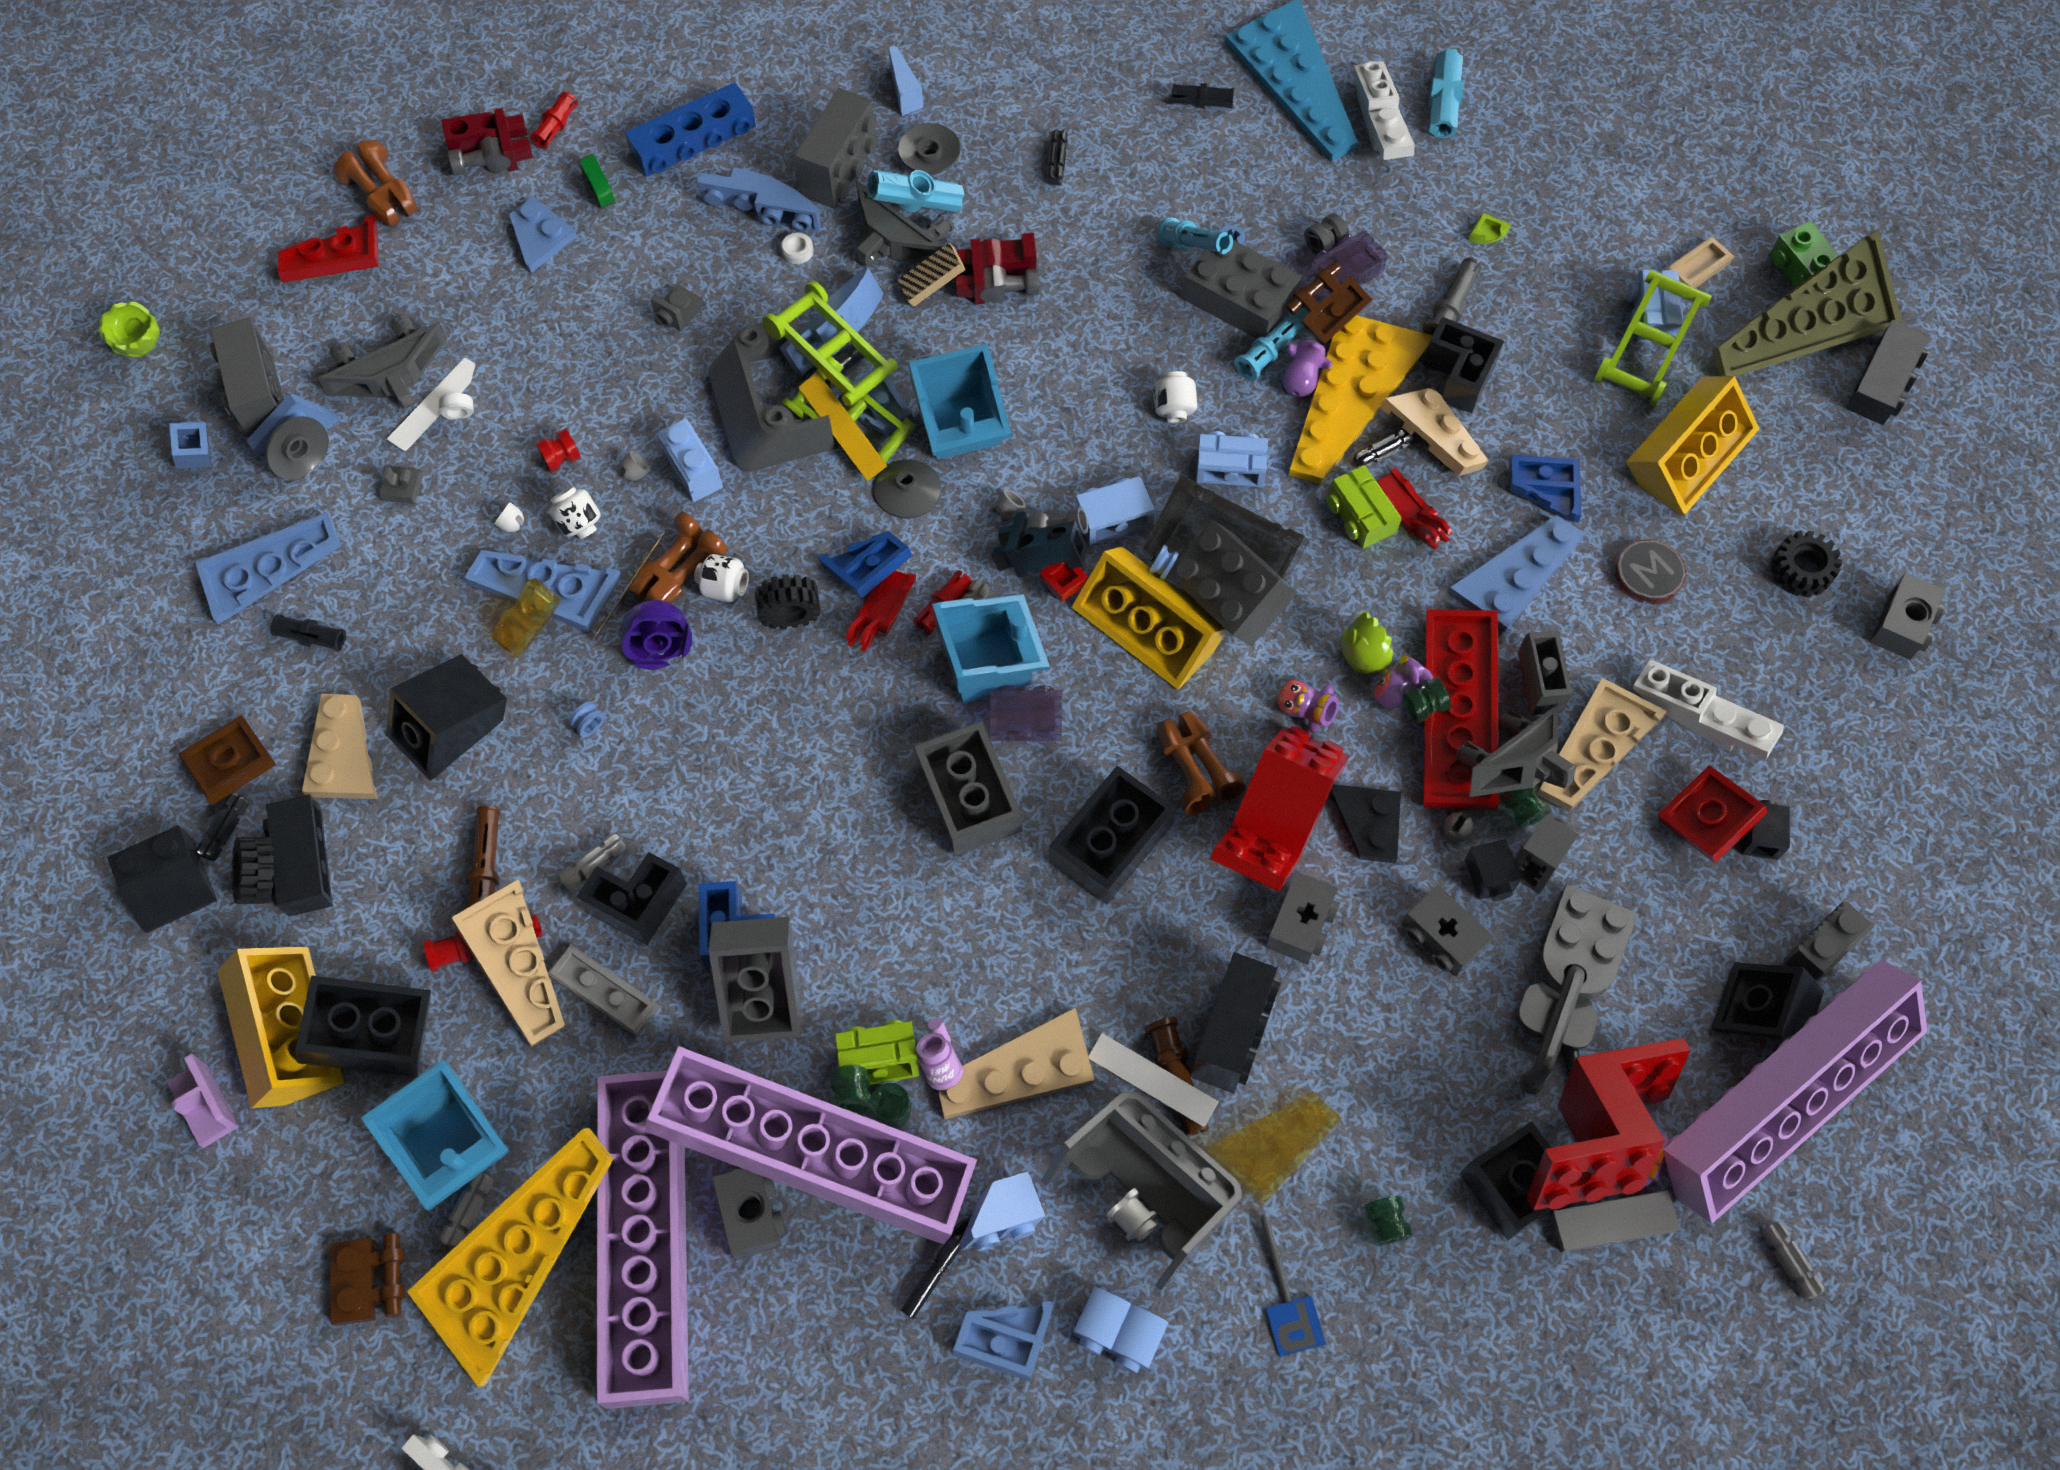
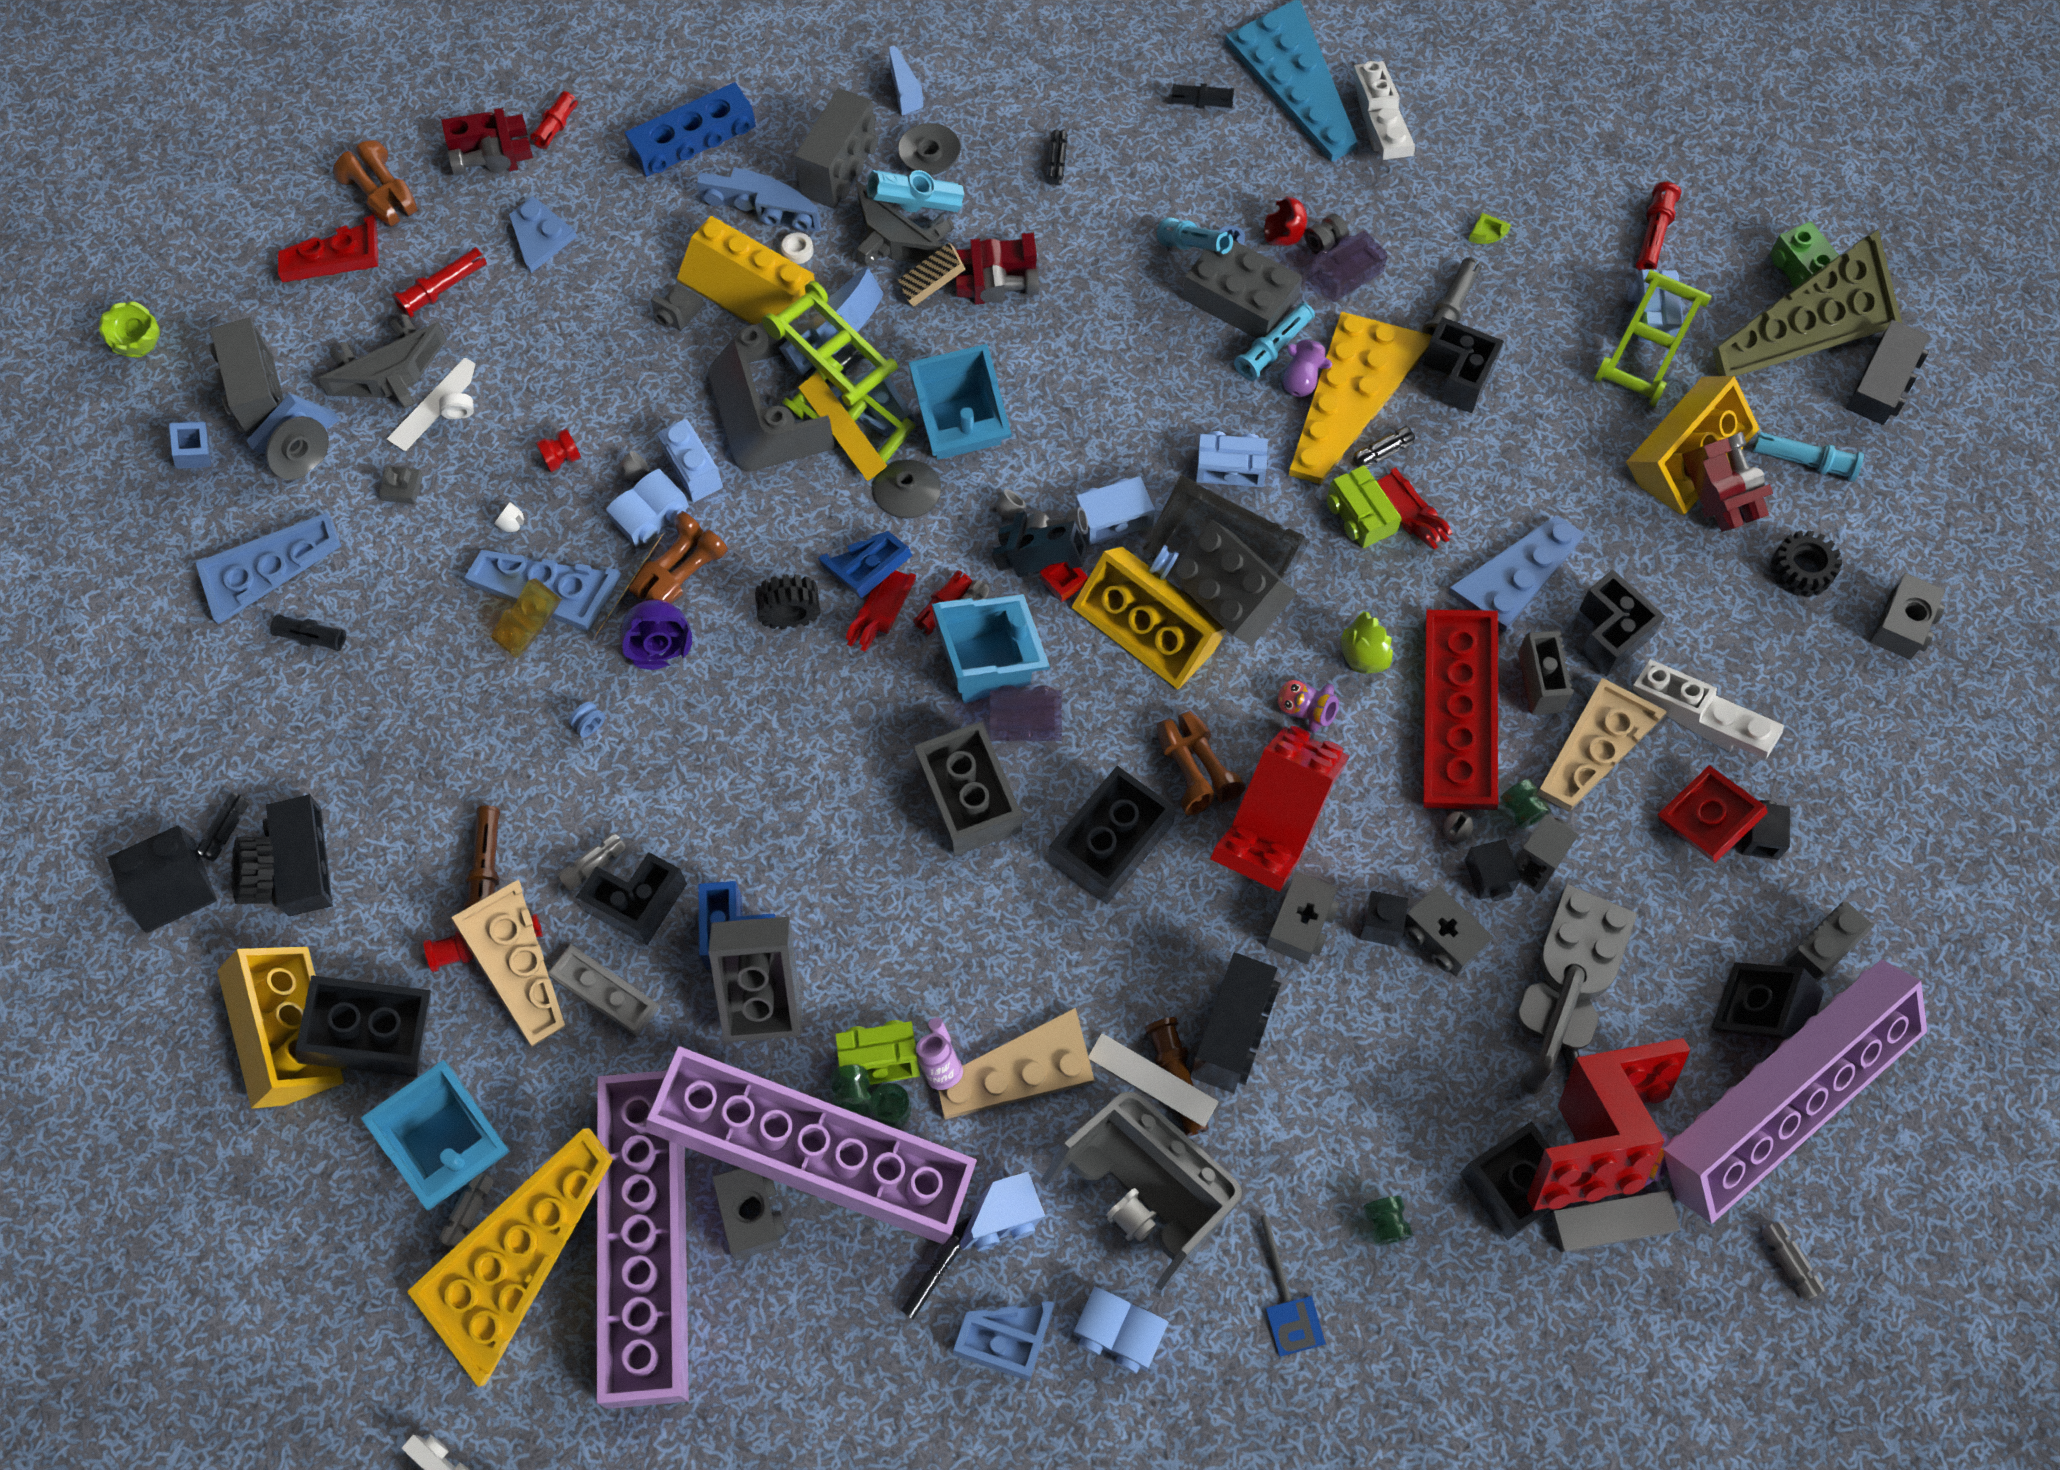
lavender panel [167,1053,239,1148] -> none
reddish brown plate [178,715,276,805] -> none
tan wing [302,694,378,799] -> none
reddish brown plate [330,1233,405,1326] -> none
black slope [386,654,507,781] -> none
white head [549,486,601,539] -> none
green beam [578,153,616,208] -> none
white head [694,554,749,602] -> none
white head [1153,371,1197,423] -> none
clear yellow wing [1205,1091,1342,1205] -> none
reddish brown plate [1285,261,1373,346] -> none
black wing [1329,784,1401,864] -> none
medium lavender animal [1373,652,1434,709] -> none
tan wing [1380,387,1489,476] -> none
clear green wheel [1402,676,1452,723] -> none
medium azure piece [1428,48,1464,138] -> none
dark grey connector [1455,704,1575,797] -> none
blue wing [1509,455,1582,522] -> none
black tile [1615,539,1687,604] -> none
tan tile [1665,236,1735,288] -> none
none -> red pin [392,247,487,319]
none -> light blue brick [606,469,689,547]
none -> yellow slope [677,216,815,325]
none -> red hair [1264,196,1308,247]
none -> black brick [1360,891,1409,947]
none -> black brick [1579,569,1666,677]
none -> red pin [1636,182,1682,271]
none -> dark red hips [1682,432,1774,532]
none -> medium azure pin [1753,431,1864,482]

